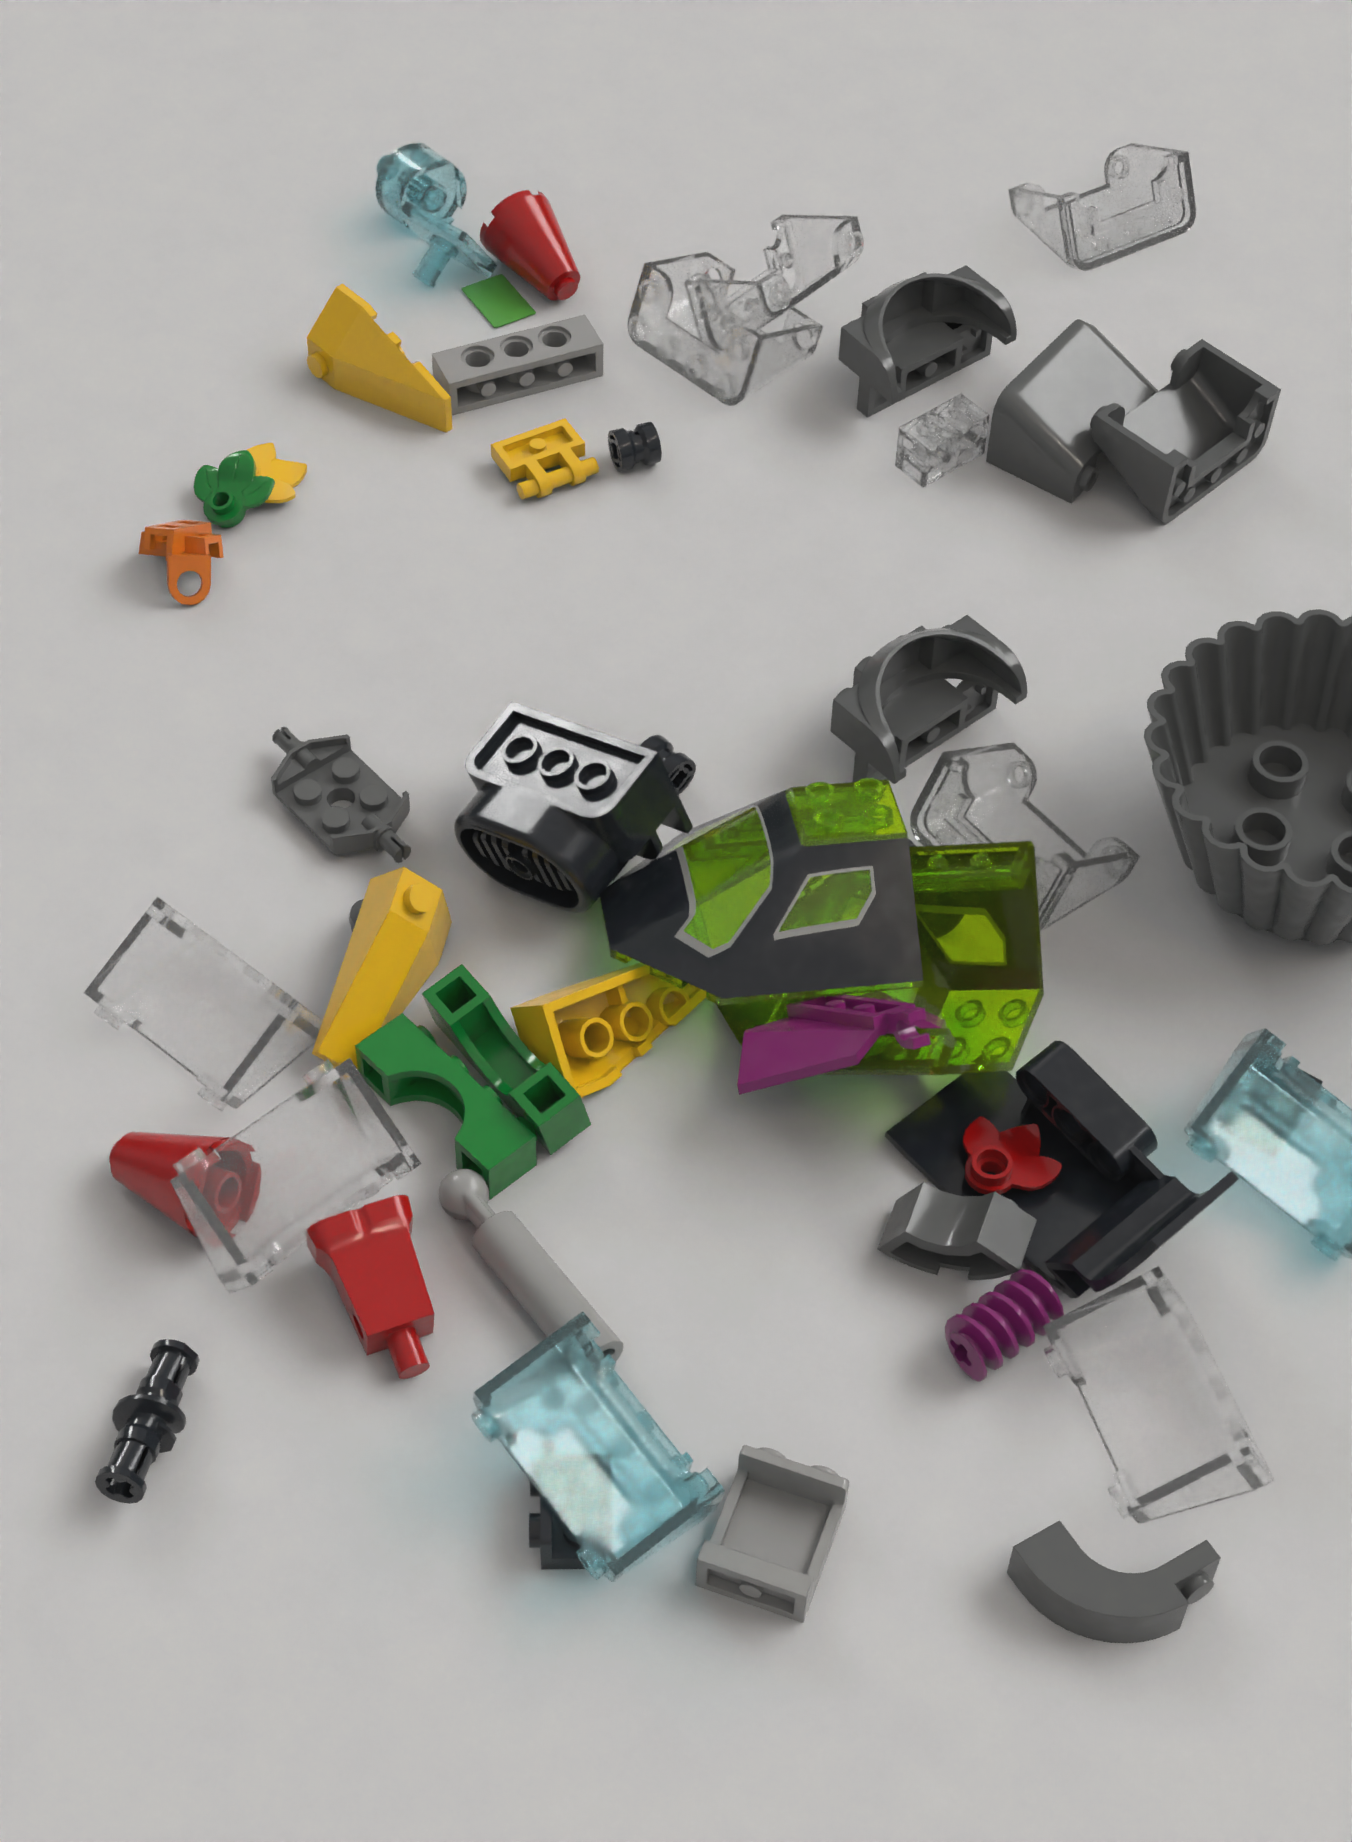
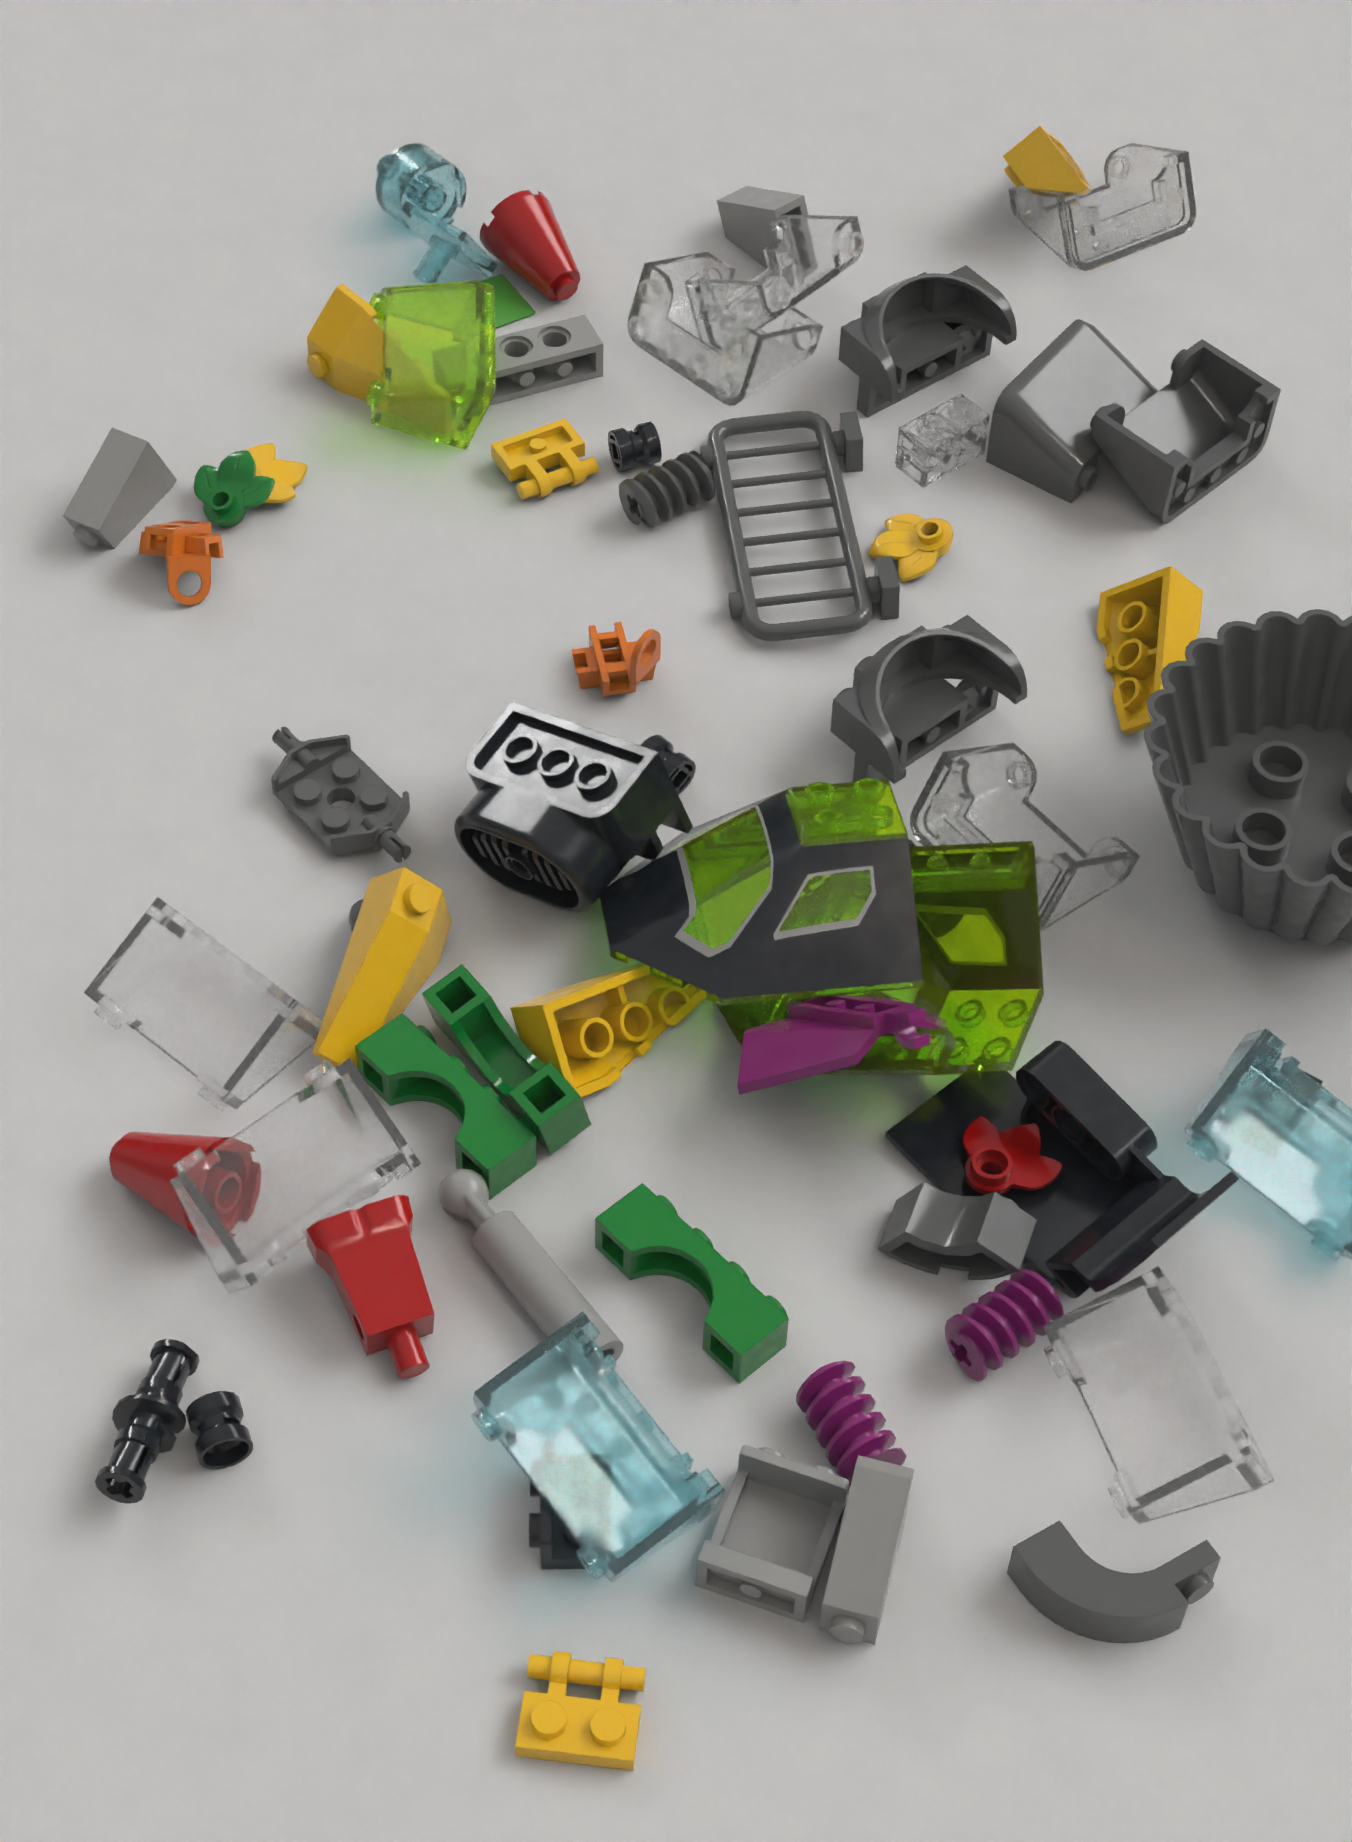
none -> light grey slope [63,427,177,549]
none -> black wheel [186,1391,253,1469]
none -> clear neon green windscreen [366,280,496,450]
none -> yellow plate [515,1651,646,1771]
none -> orange piece [571,622,661,696]
none -> green arch [595,1183,789,1384]
none -> dark grey piece [619,451,715,528]
none -> dark grey bar [700,411,900,641]
none -> light grey slope [717,186,821,285]
none -> magenta piece [796,1360,907,1486]
none -> light grey slope [819,1455,914,1644]
none -> yellow plate [869,513,954,582]
none -> yellow wedge [1002,125,1092,196]
none -> yellow wedge [1097,566,1203,735]

